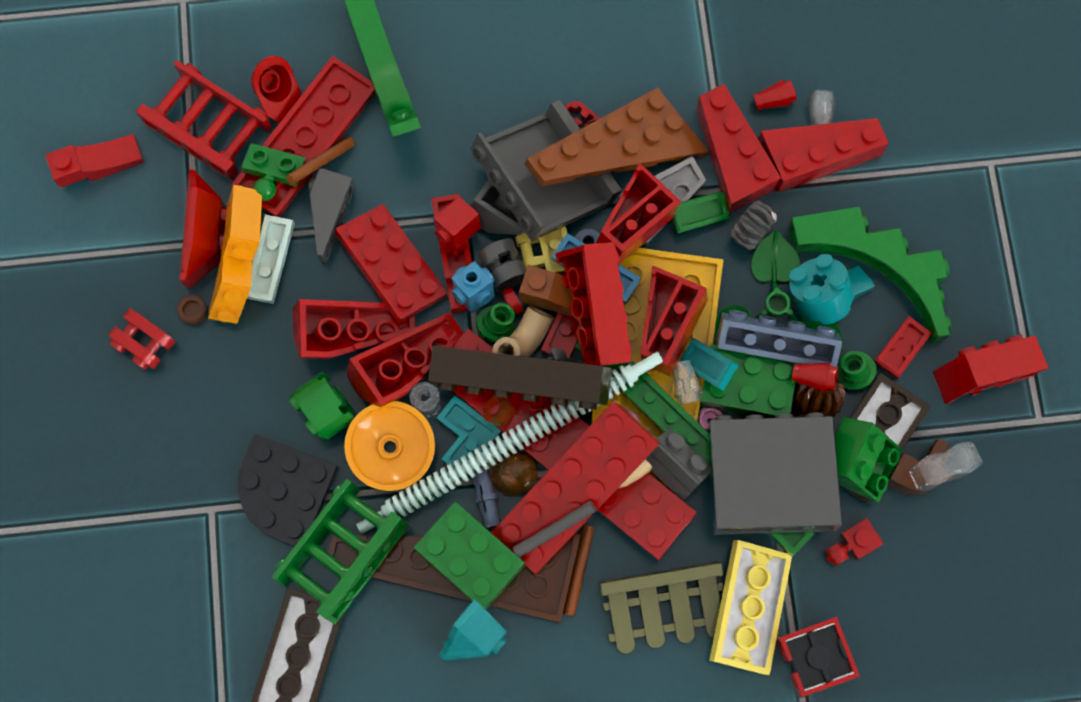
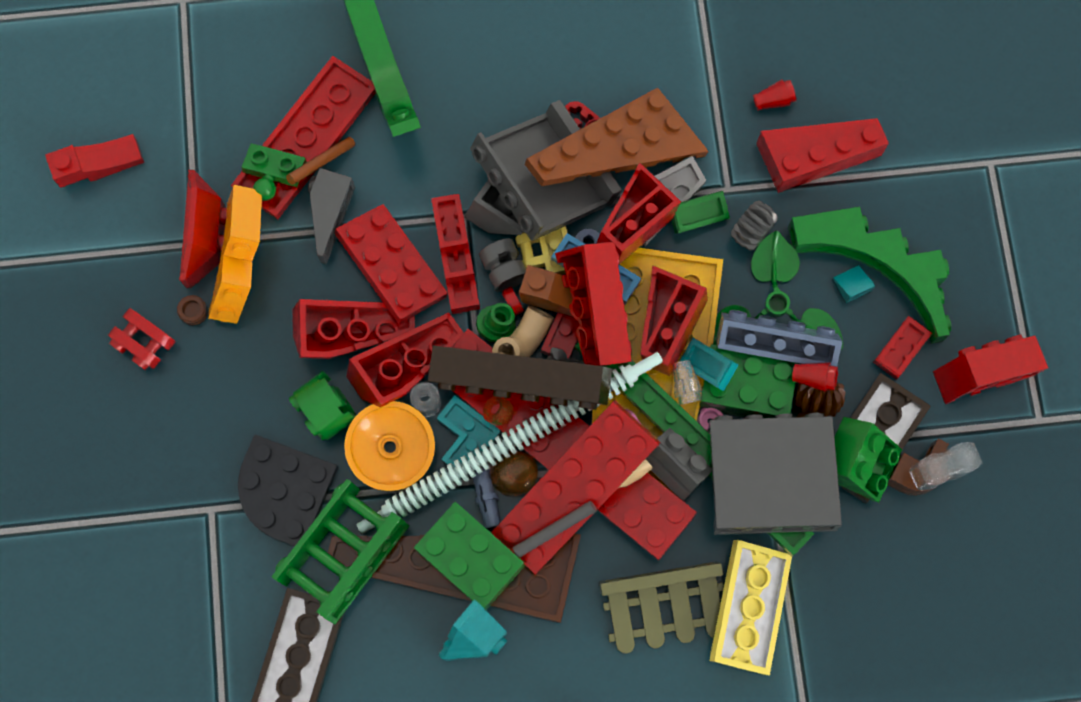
red fence [136,60,272,181] -> none
light aqua plate [247,215,295,304] -> none
red piece [250,55,301,122] -> none
red brick [433,196,481,250] -> none
dark azure brick [451,261,495,313] -> none
dark orange bar [563,525,595,617] -> none
red wedge [696,84,781,214] -> none
black piece [776,617,860,698] -> none
teal brick [789,254,854,325] -> none
clear cone [808,90,836,125] -> none
red plate [825,518,884,567] -> none
green piece [837,351,877,391] -> none

